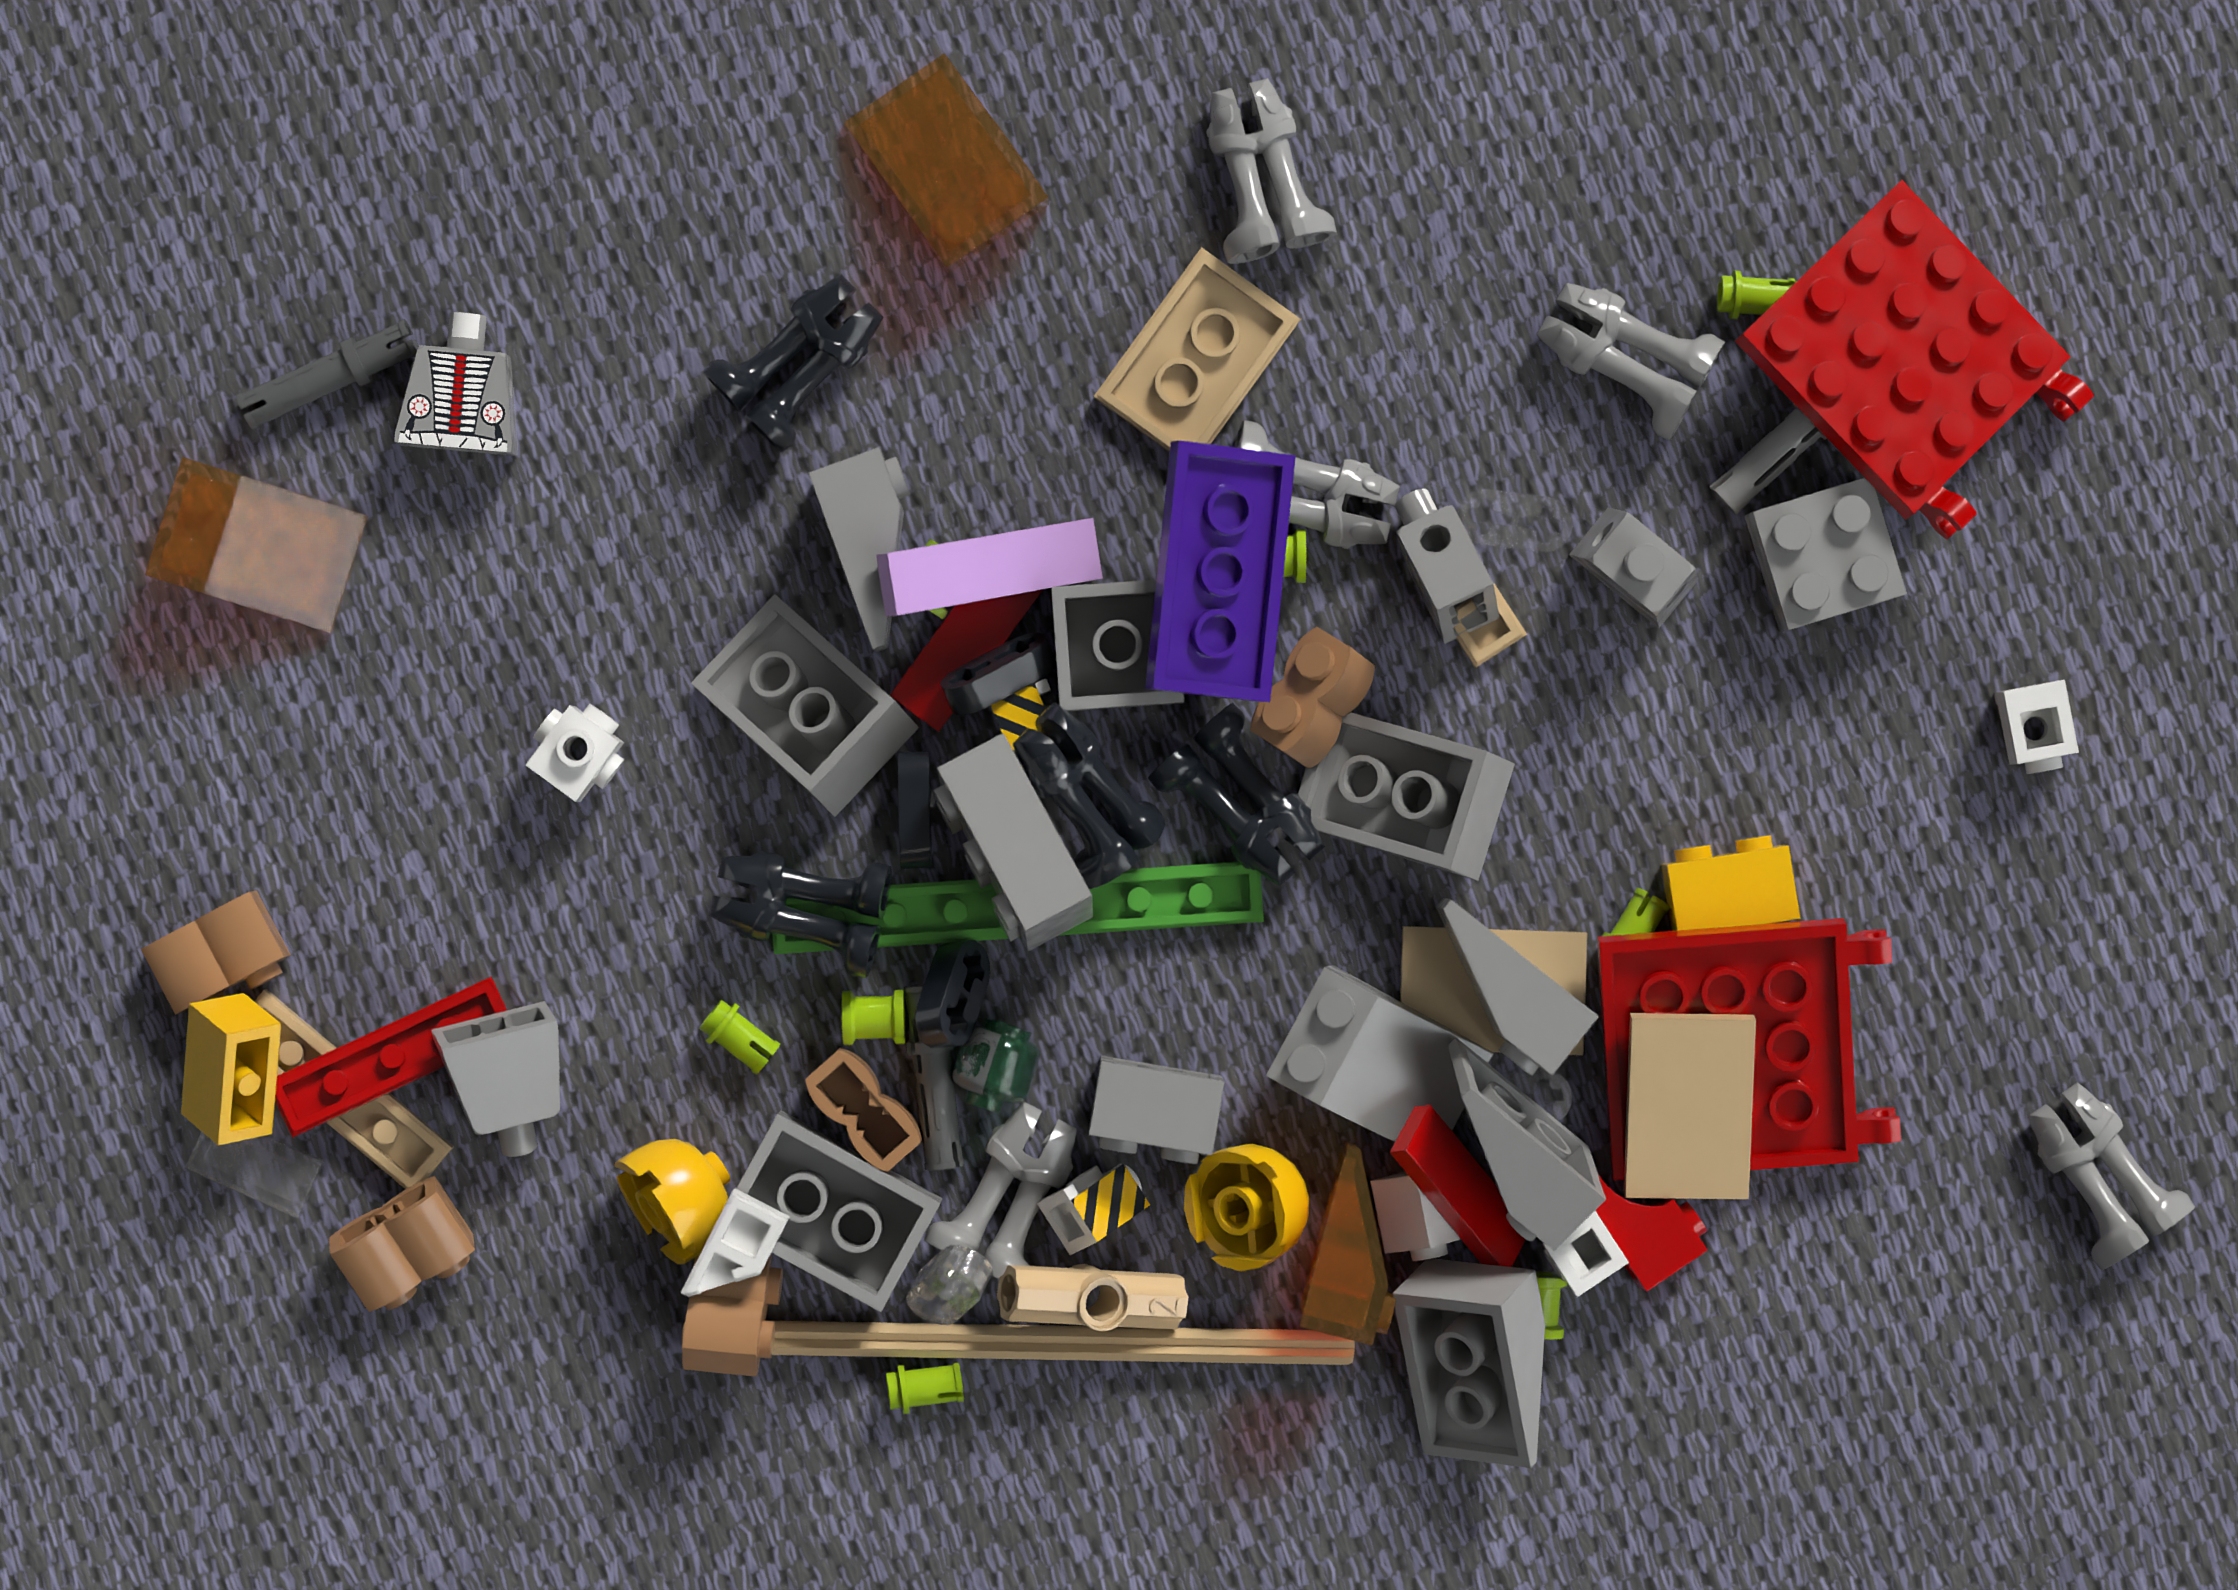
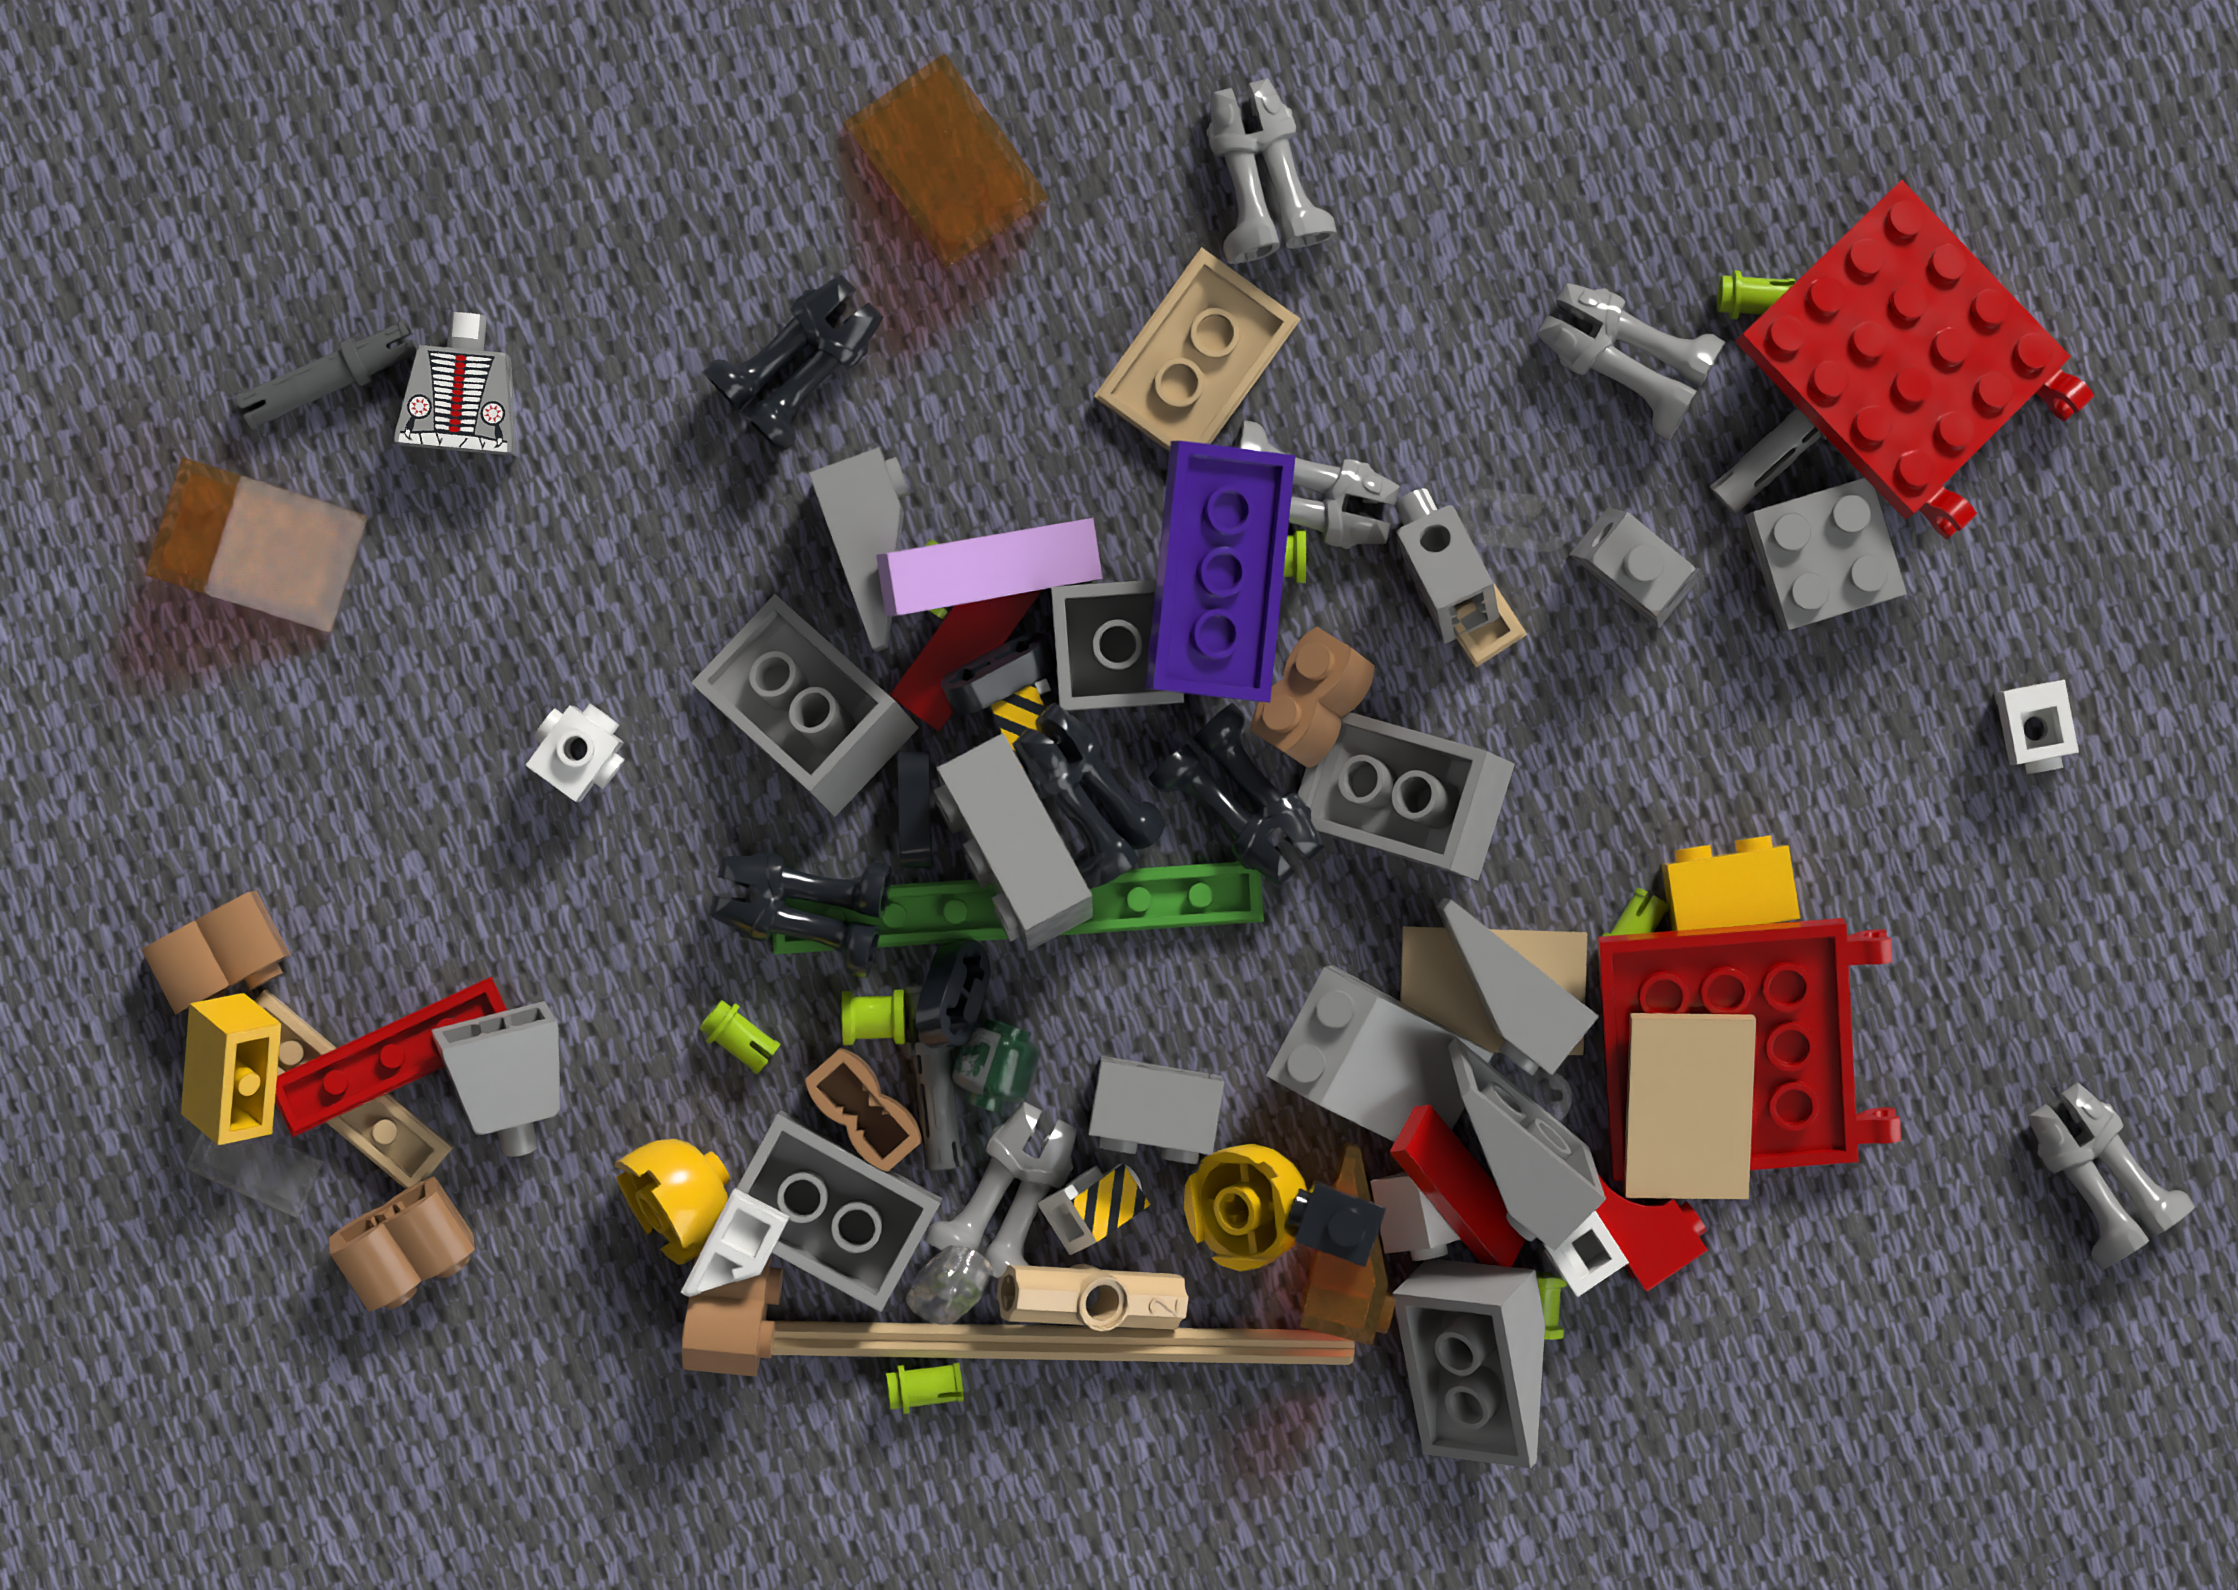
none -> black bracket [1286,1179,1387,1267]

